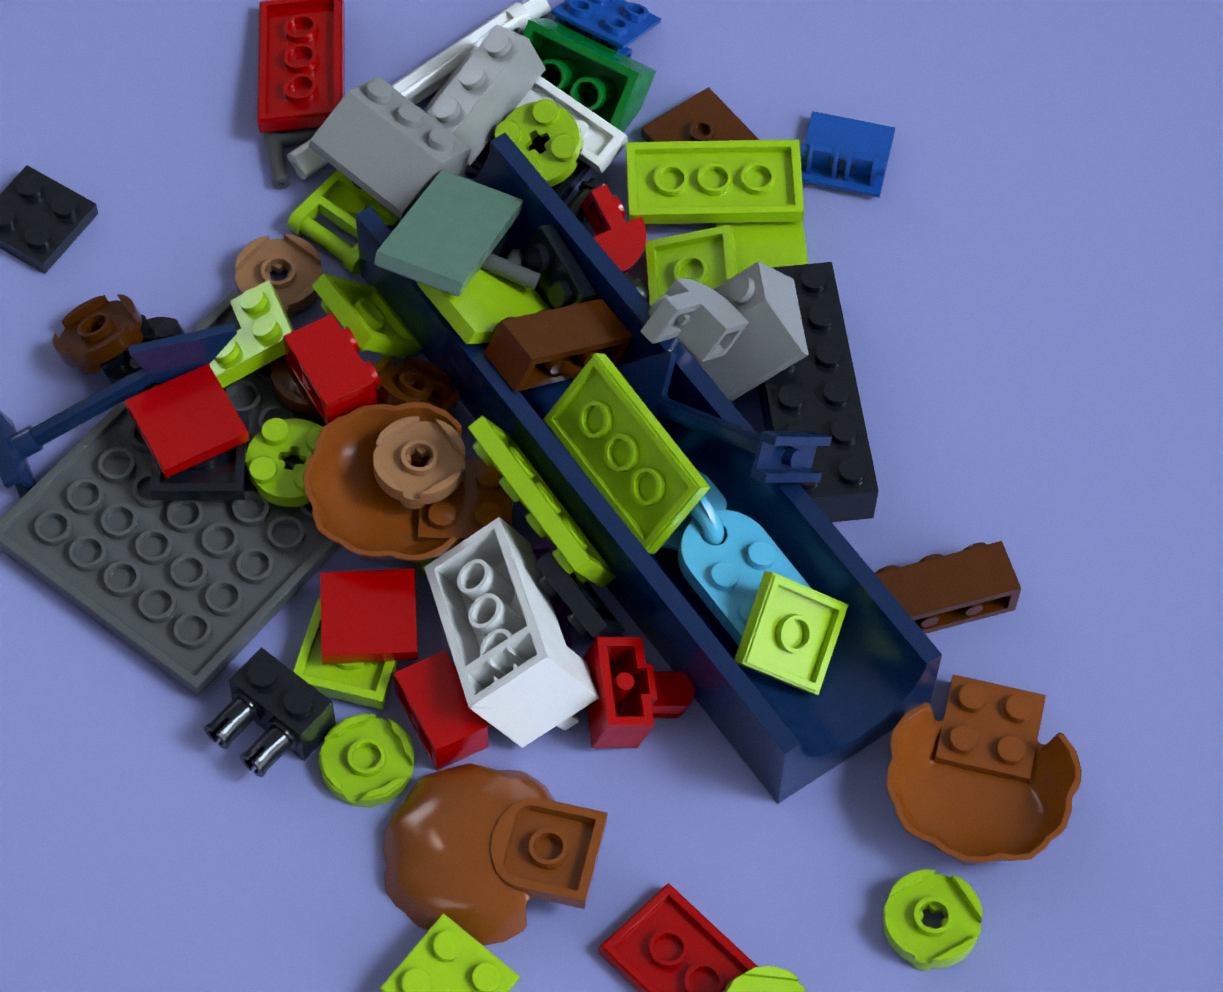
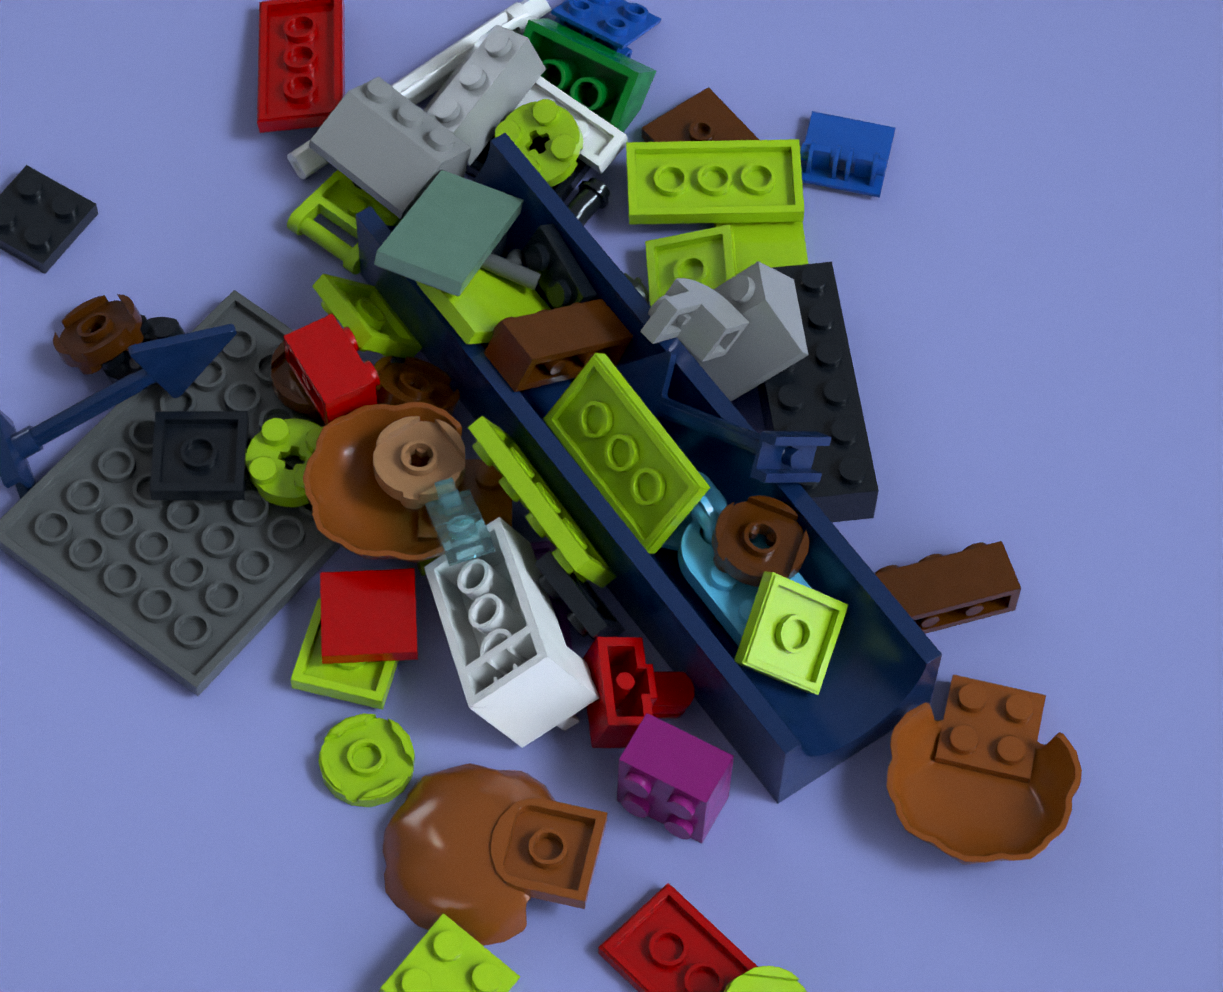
red tile [125,363,250,478] -> none
black brick [204,647,336,777] -> none
lime plate [209,280,294,388] -> none
medium nougat plate [235,234,323,319] -> none
dark grey piece [263,127,318,190] -> none
red brick [394,650,492,771] -> none
red brick [581,184,646,274] -> none
lime plate [882,869,982,971] -> none
none -> clear light blue plate [425,477,495,566]
none -> magenta brick [617,713,734,843]
none -> reddish brown plate [712,495,809,587]

